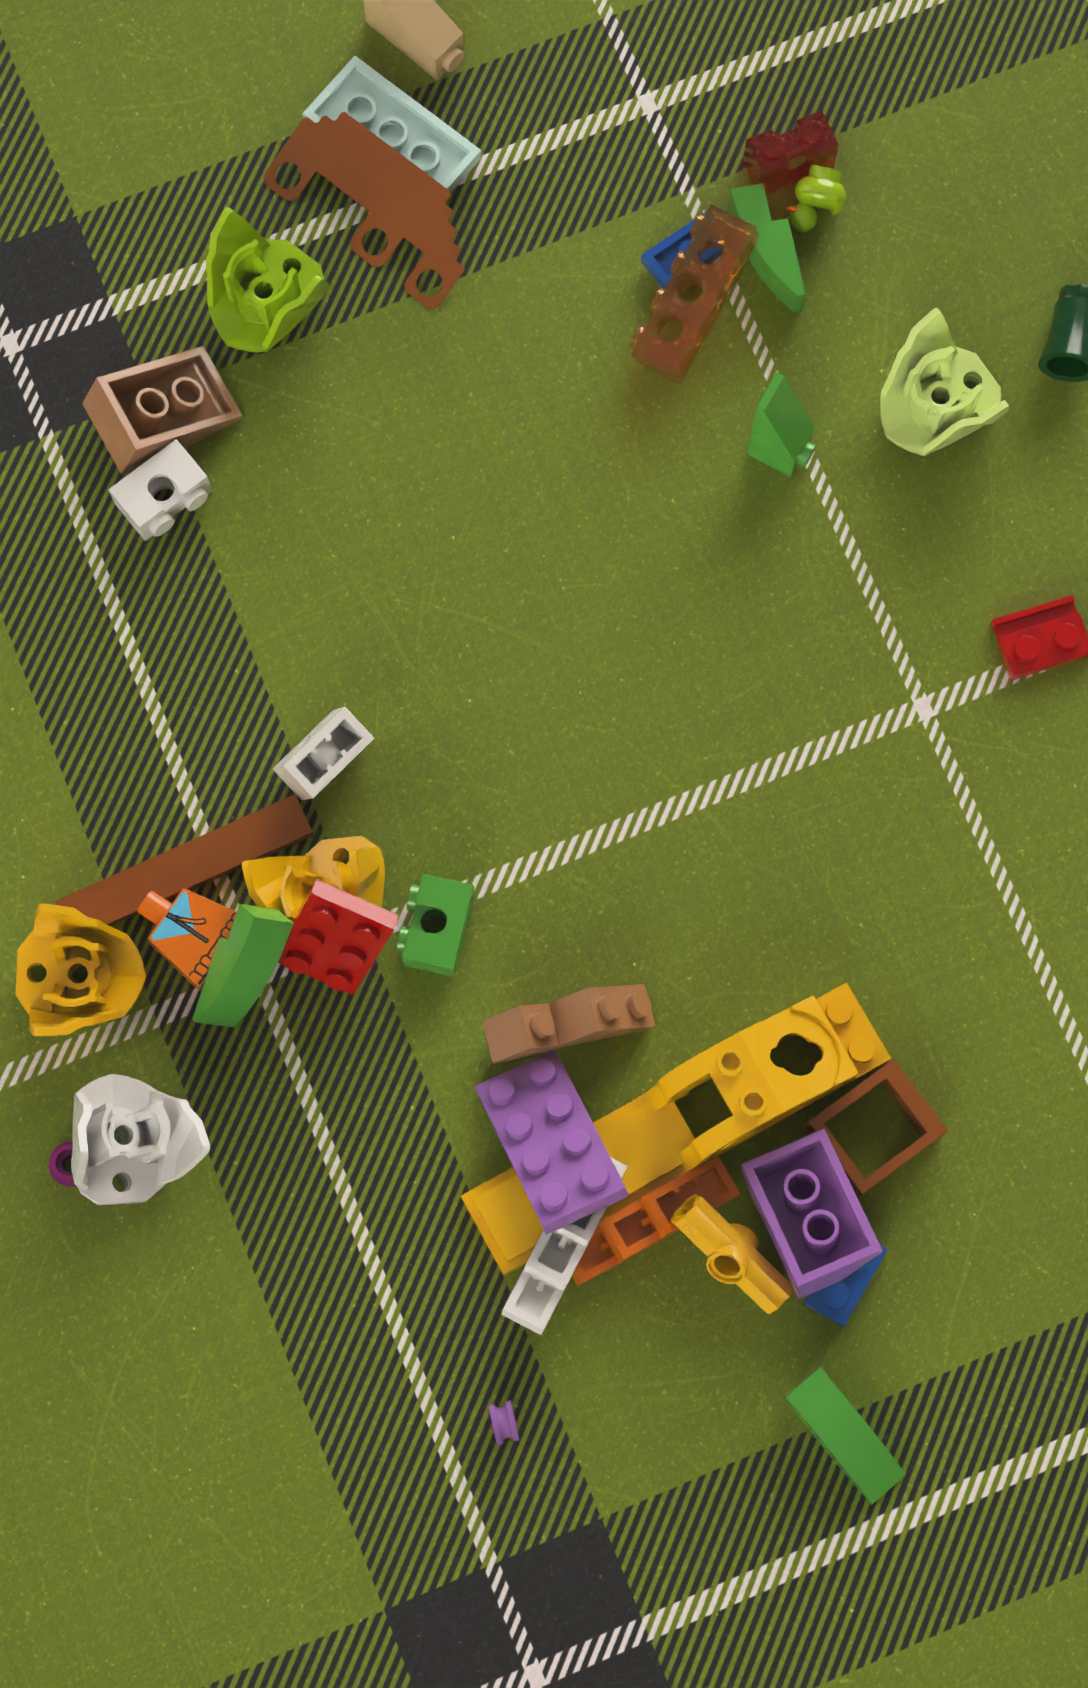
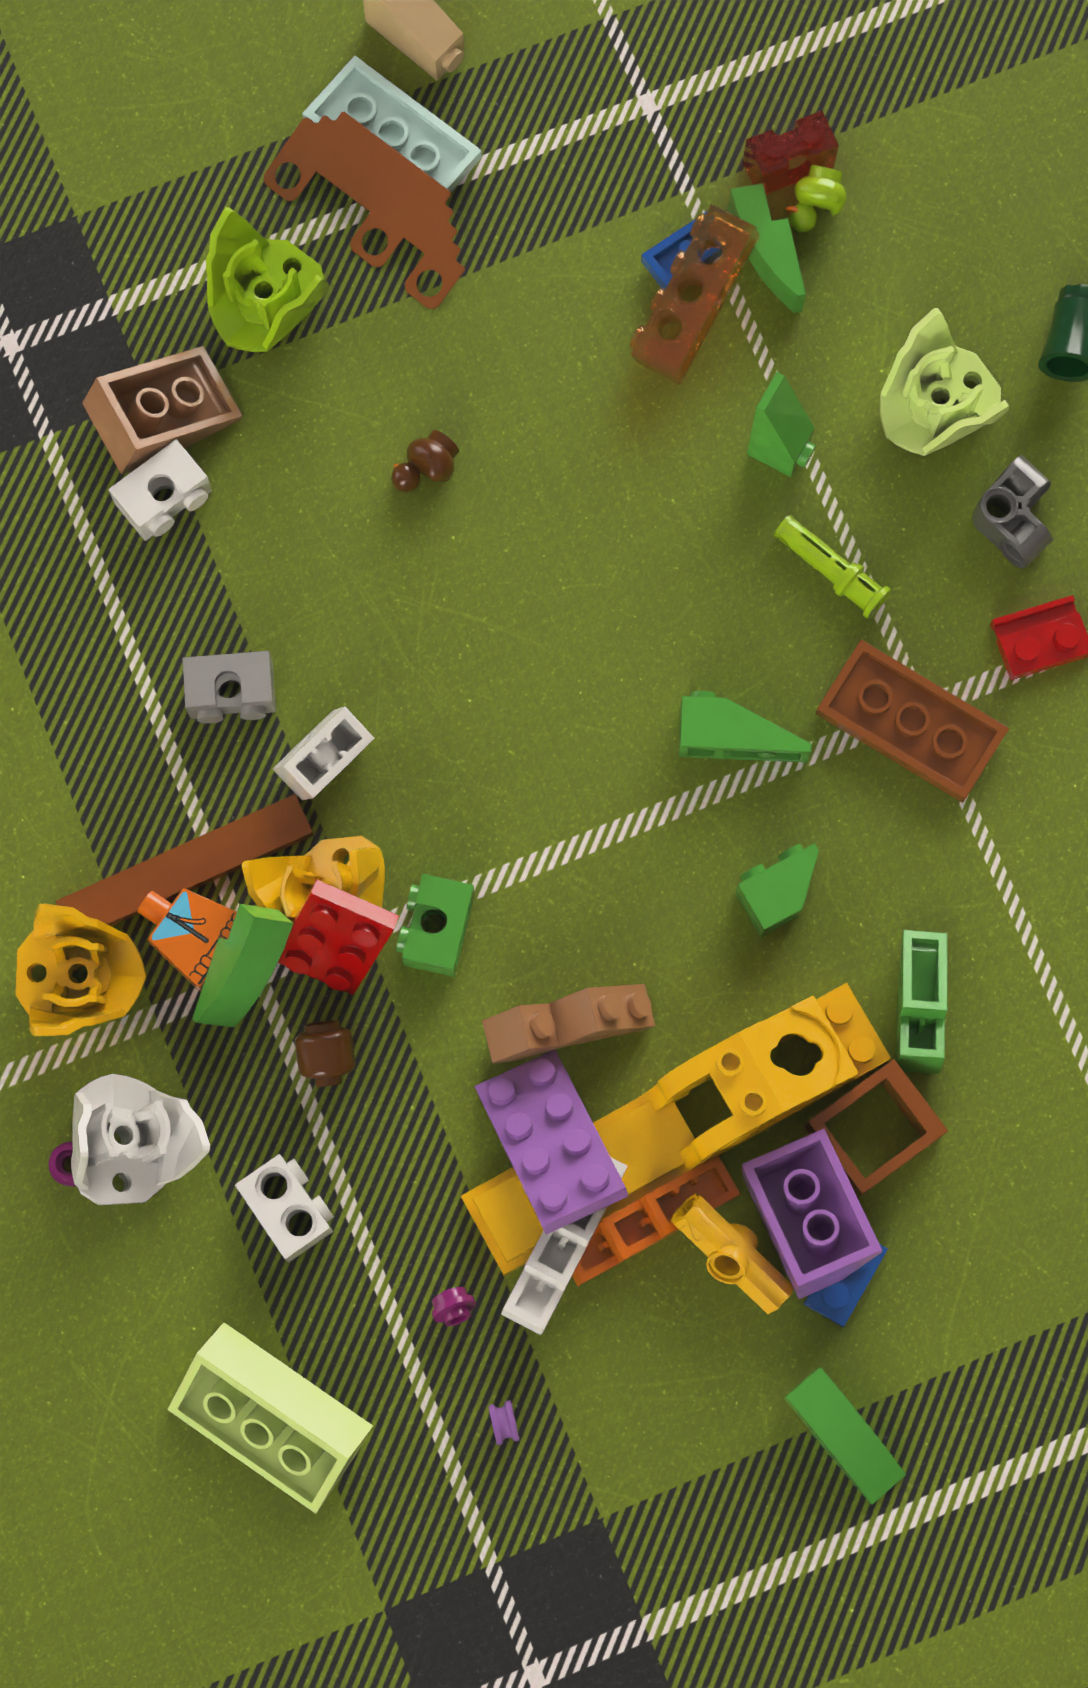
none -> yellowish green slope [167,1323,373,1514]
none -> light grey brick [183,651,276,723]
none -> white brick [235,1154,334,1262]
none -> reddish brown head [295,1020,355,1087]
none -> reddish brown animal [391,430,459,492]
none -> magenta plate [432,1287,476,1326]
none -> bright green slope [678,691,811,763]
none -> bright green slope [735,843,819,938]
none -> lime pin [773,515,892,620]
none -> dark orange plate [815,640,1009,803]
none -> bright green slope [895,930,947,1074]
none -> flat silver piece [972,455,1054,569]

